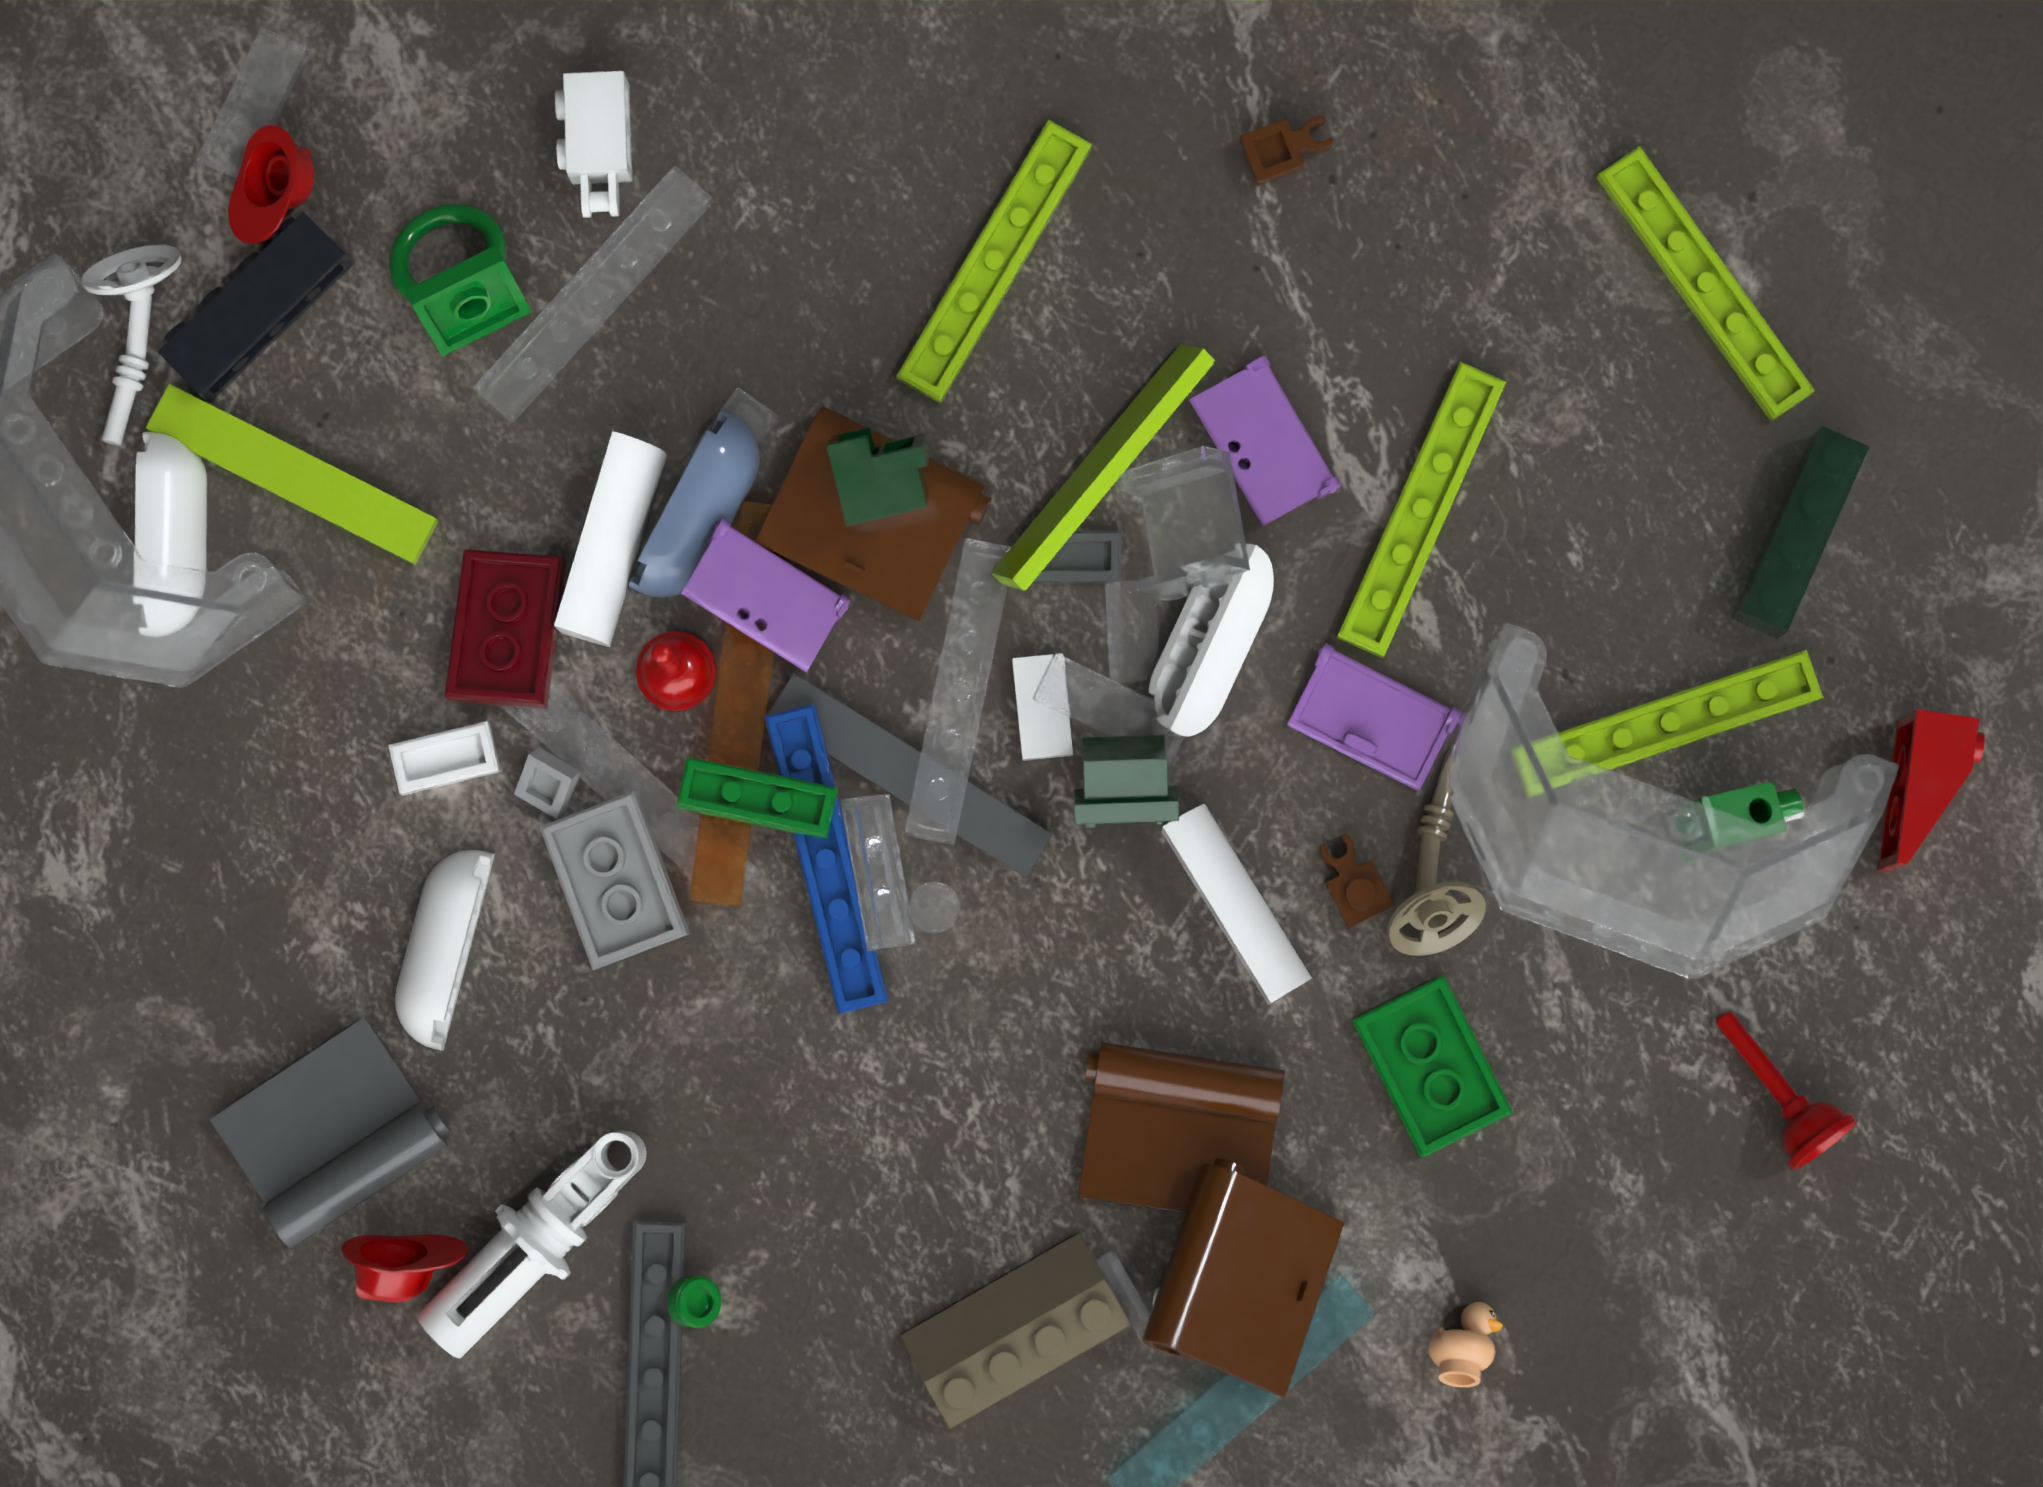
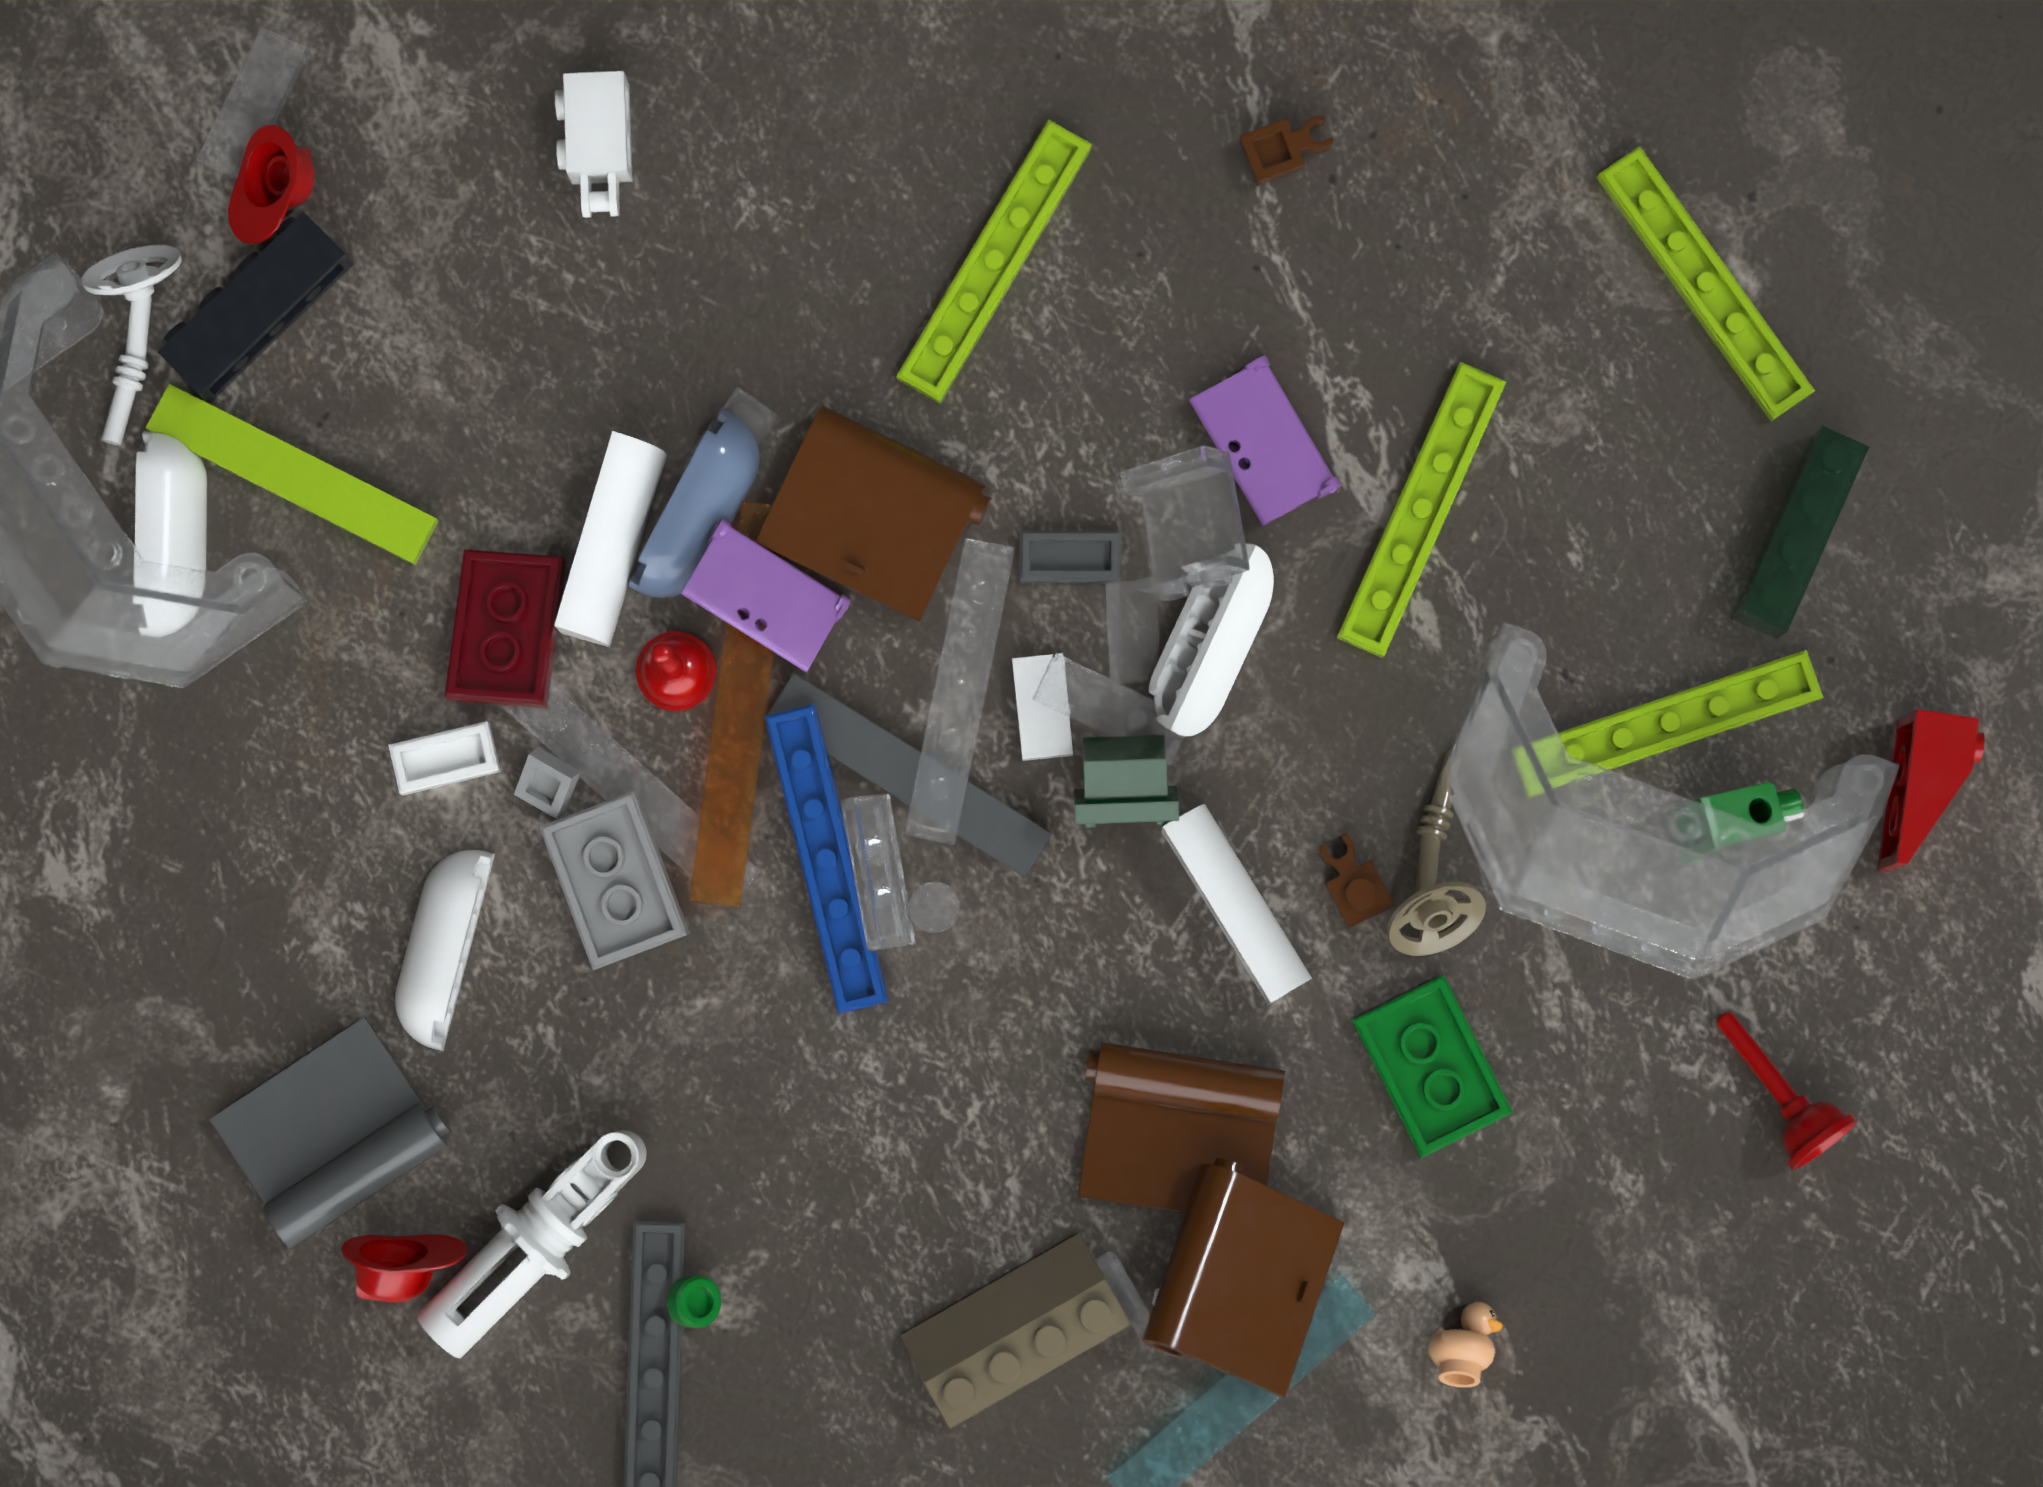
green tile [389,204,532,357] -> none
clear tile [473,165,714,423] -> none
green tile [676,757,838,840] -> none
dark green plate [826,427,930,526] -> none
lime tile [990,344,1215,591] -> none
medium lavender door [1287,643,1462,792] -> none

